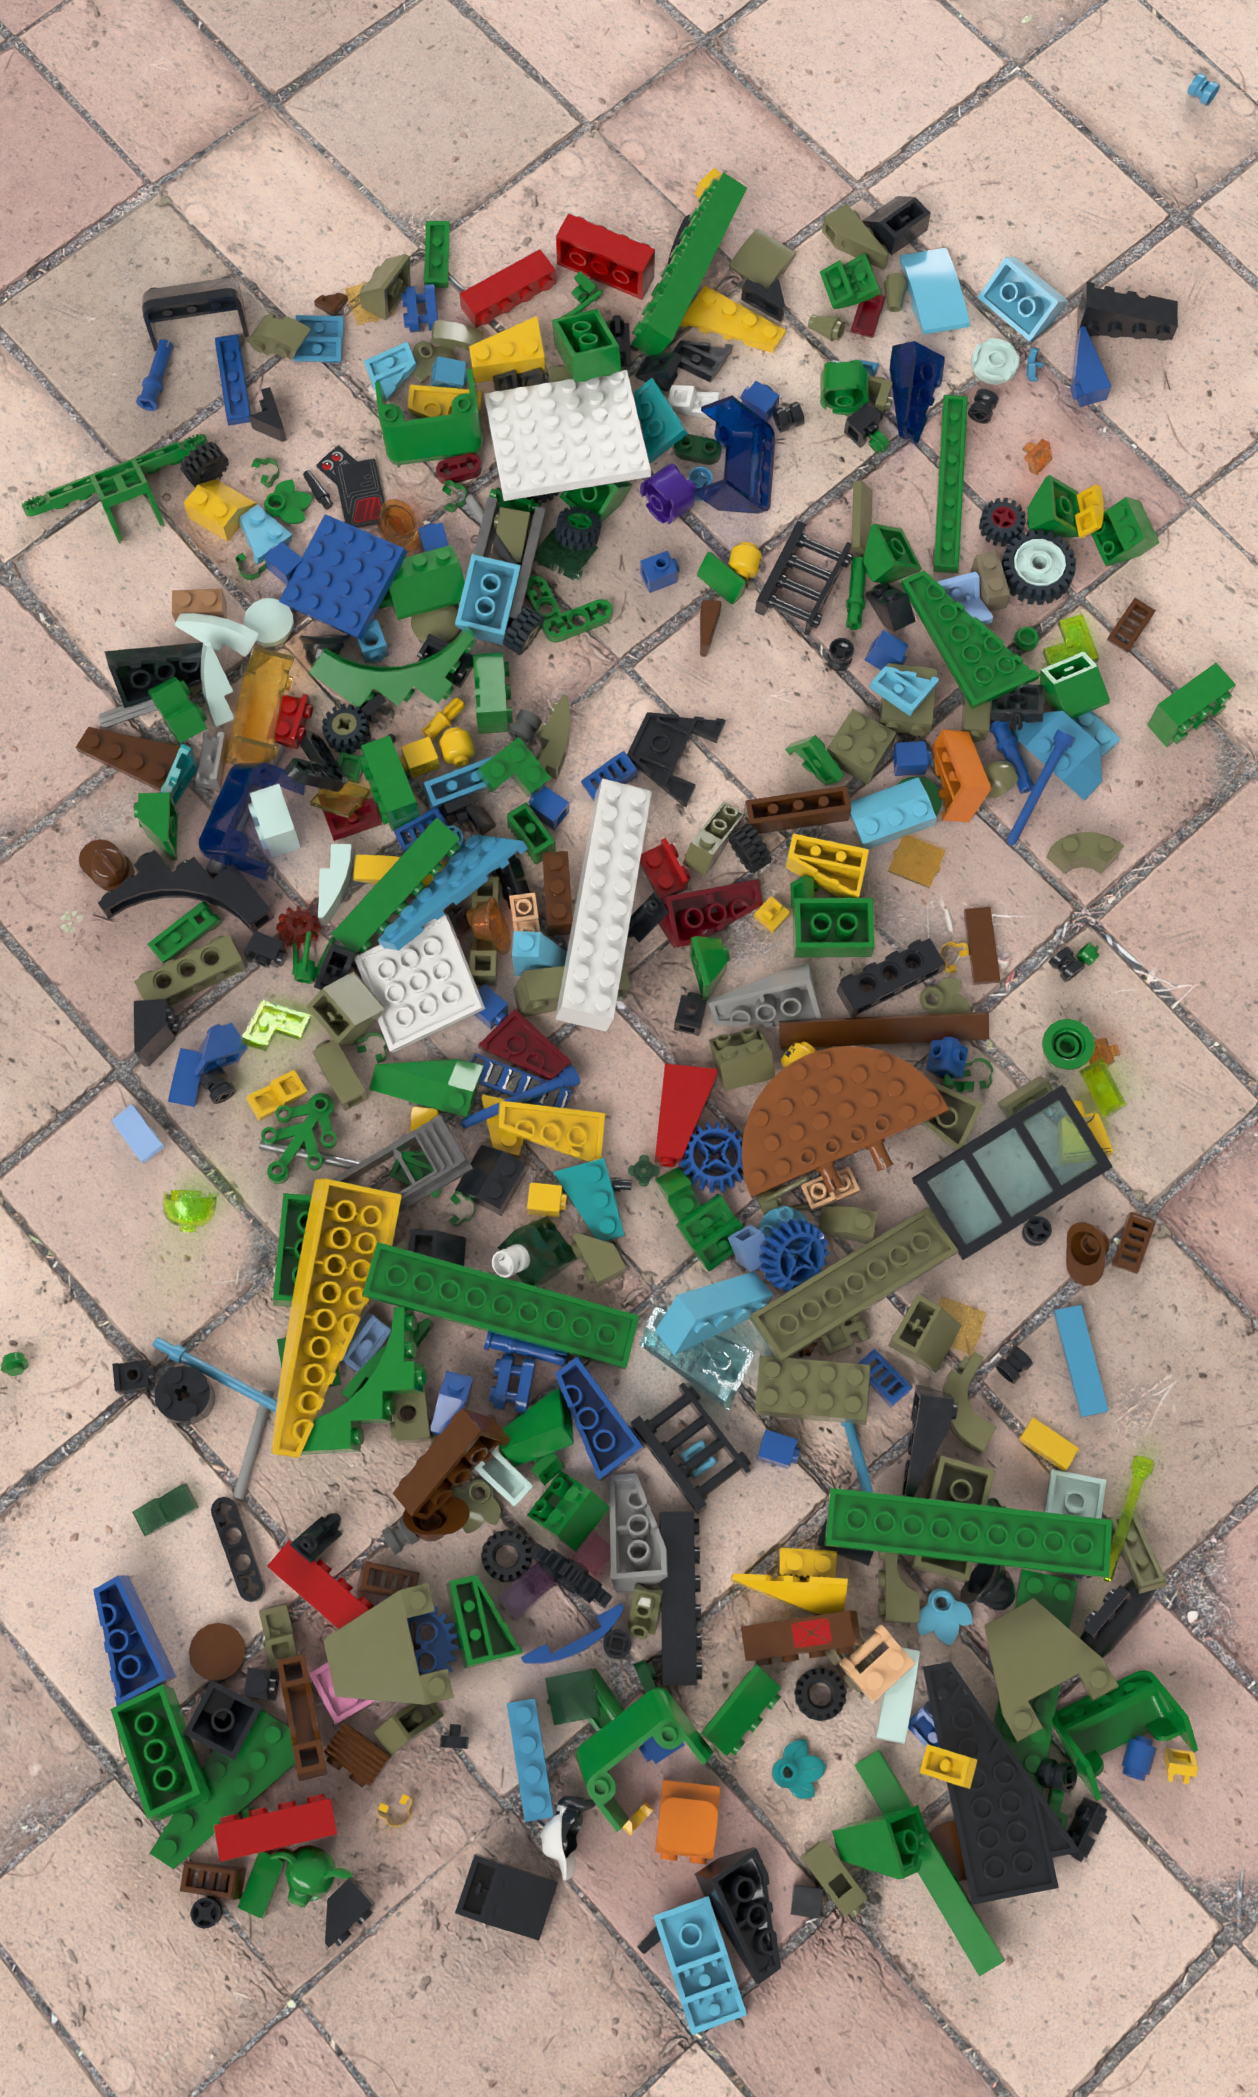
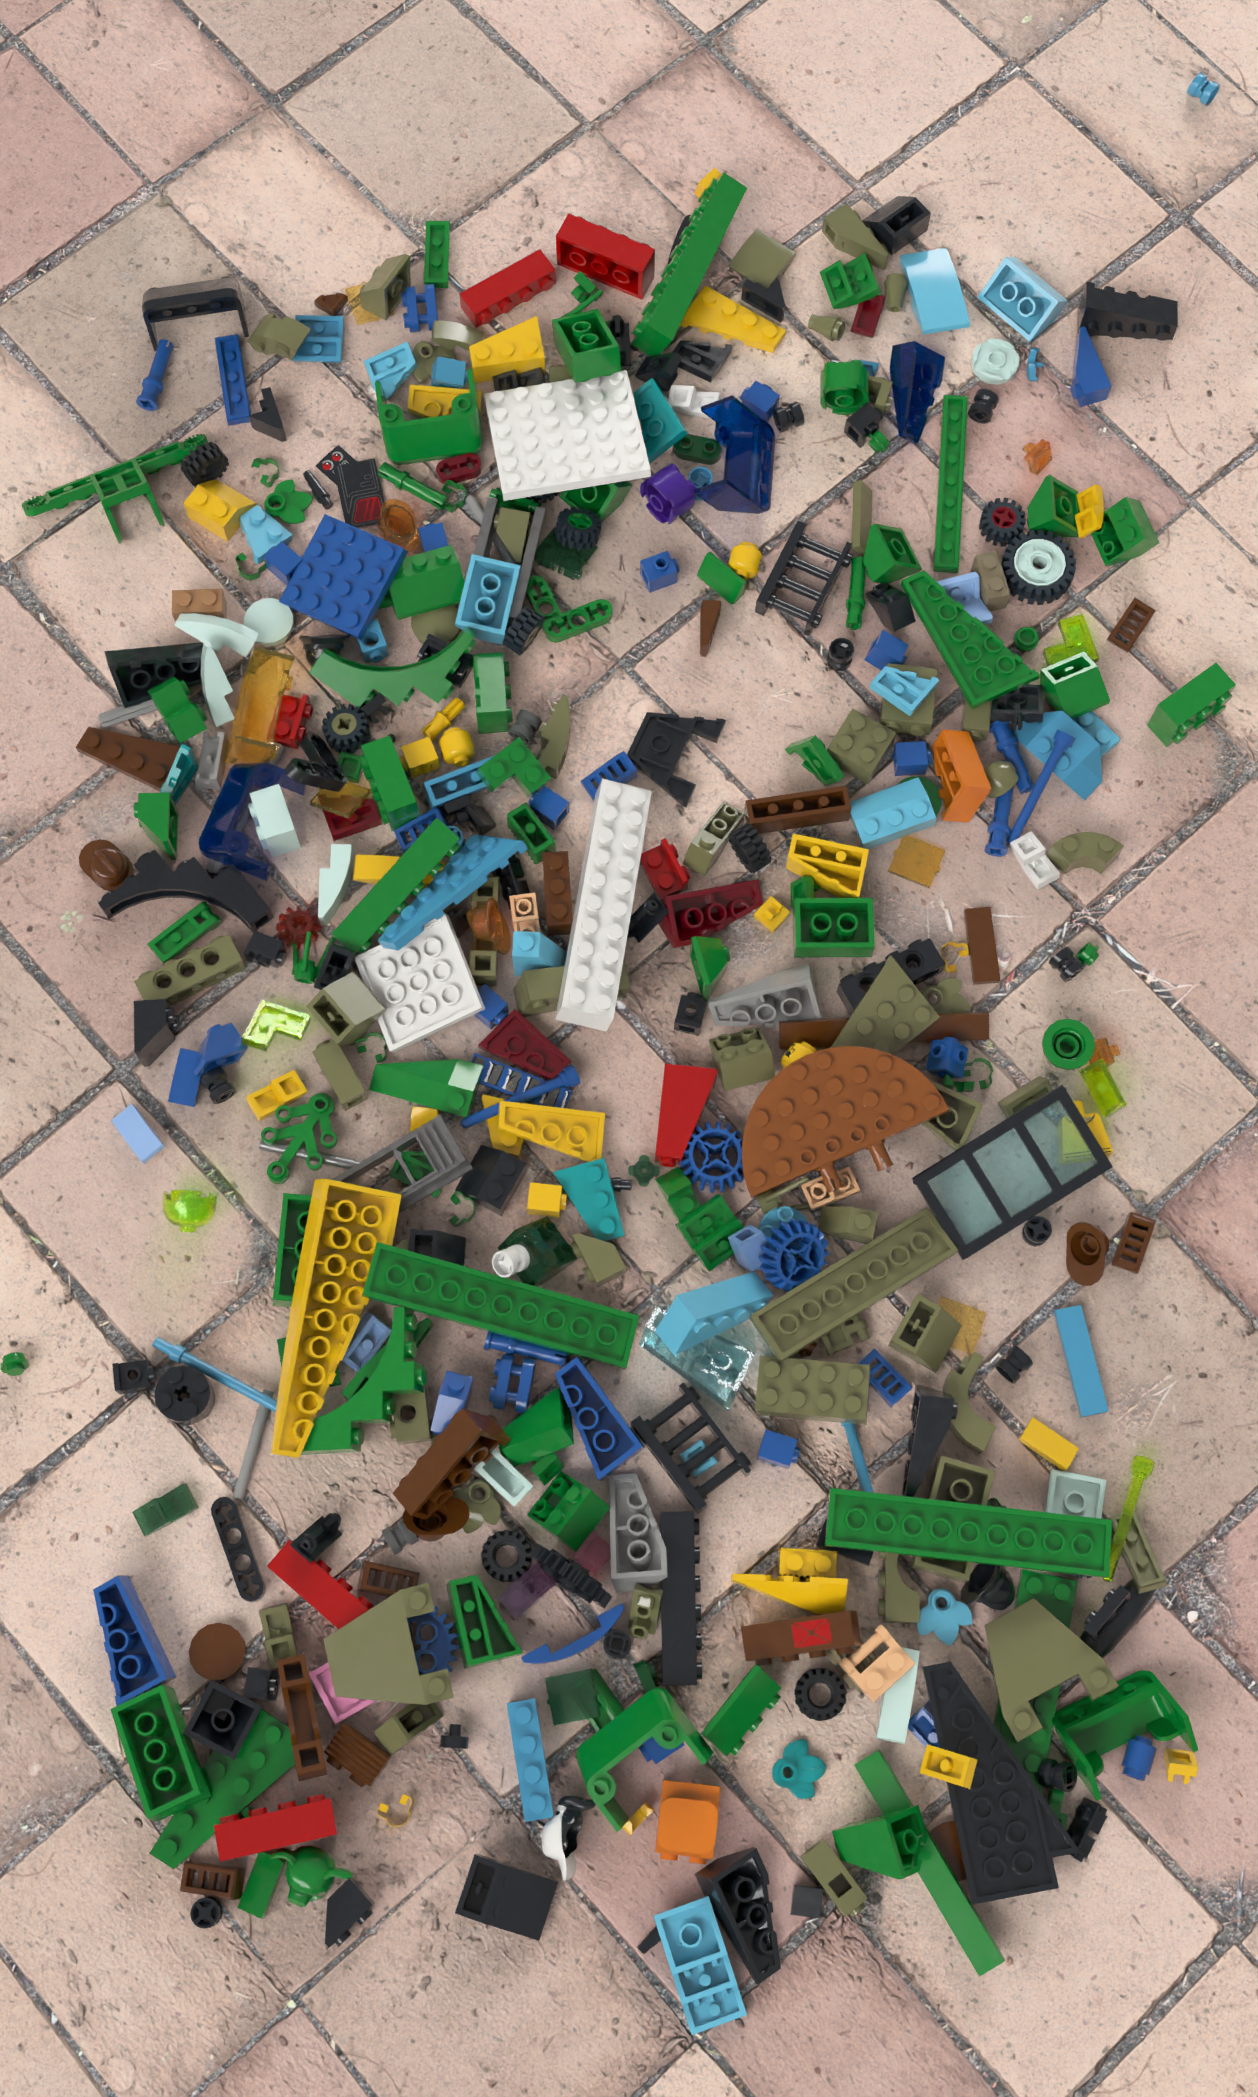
none -> green pin [378,462,449,511]
none -> olive wing [830,955,940,1055]
none -> blue pin [984,786,1014,857]
none -> white slope [1010,831,1060,890]

